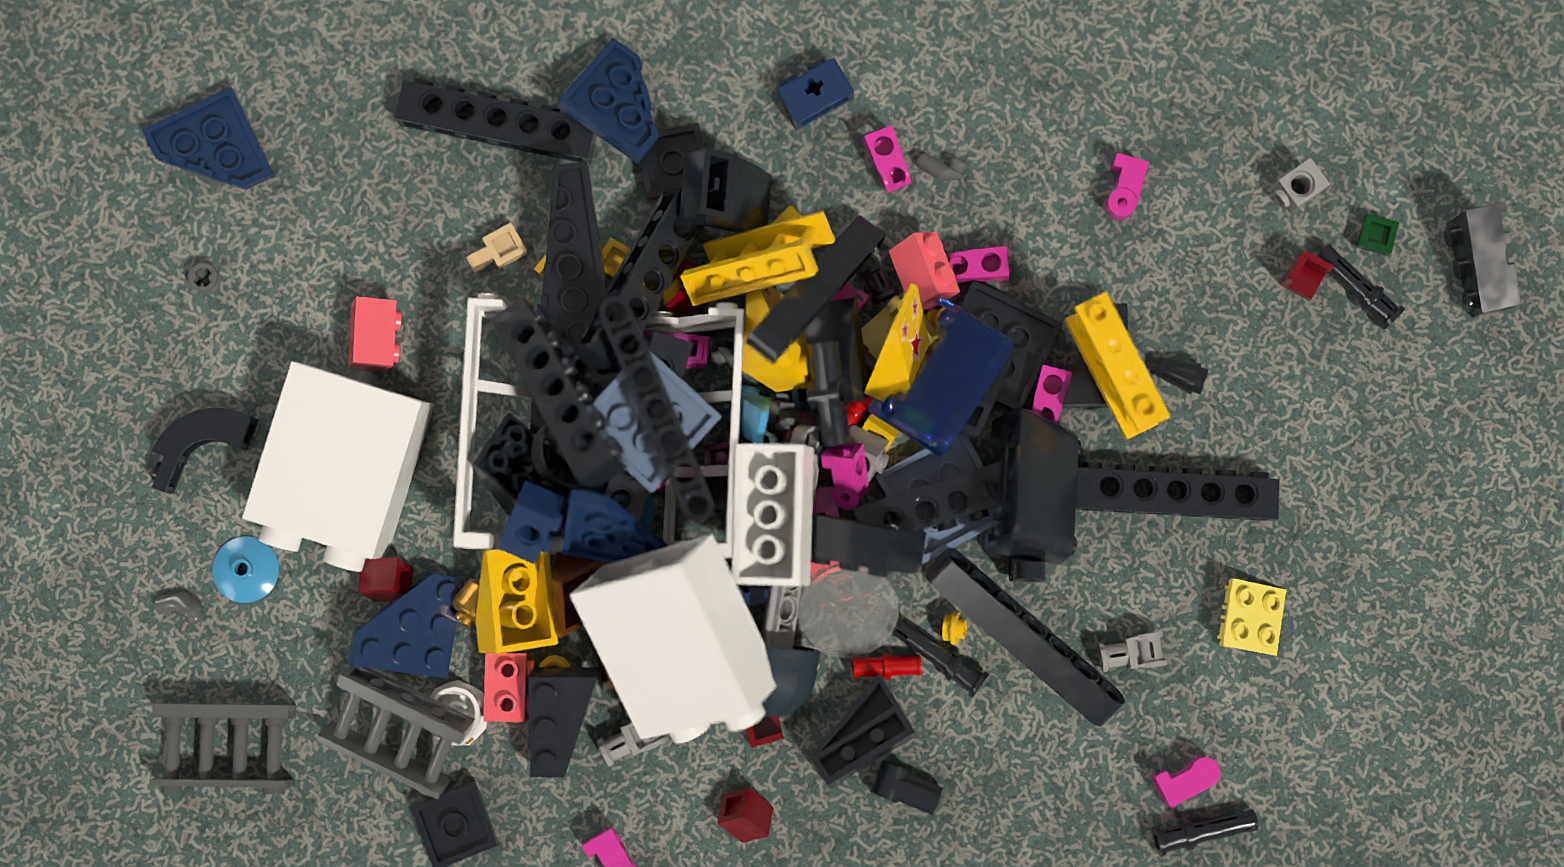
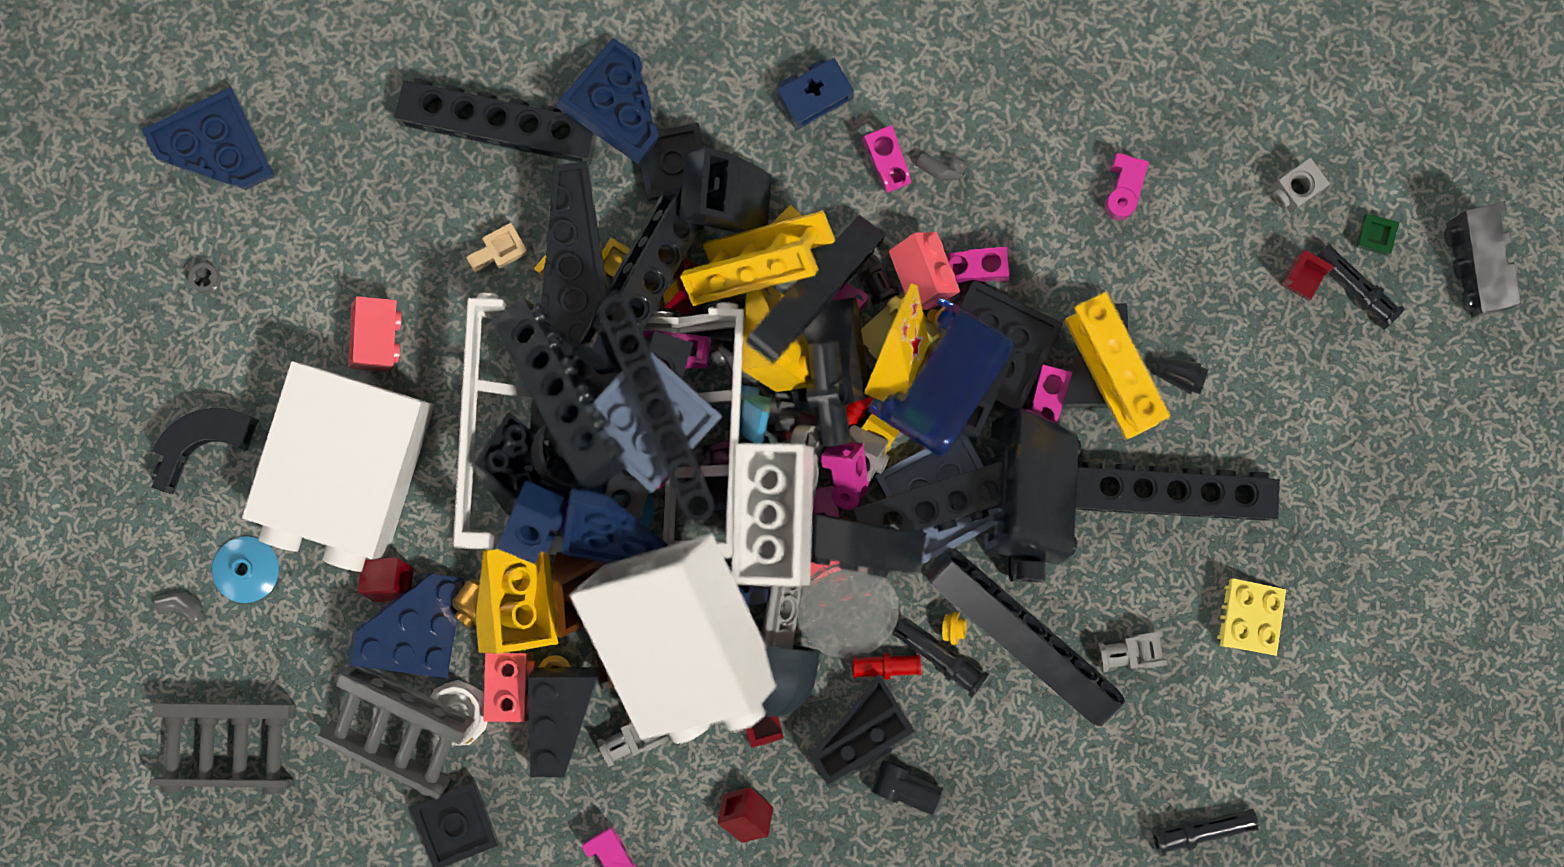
dark pink leg [1150,756,1221,808] -> none

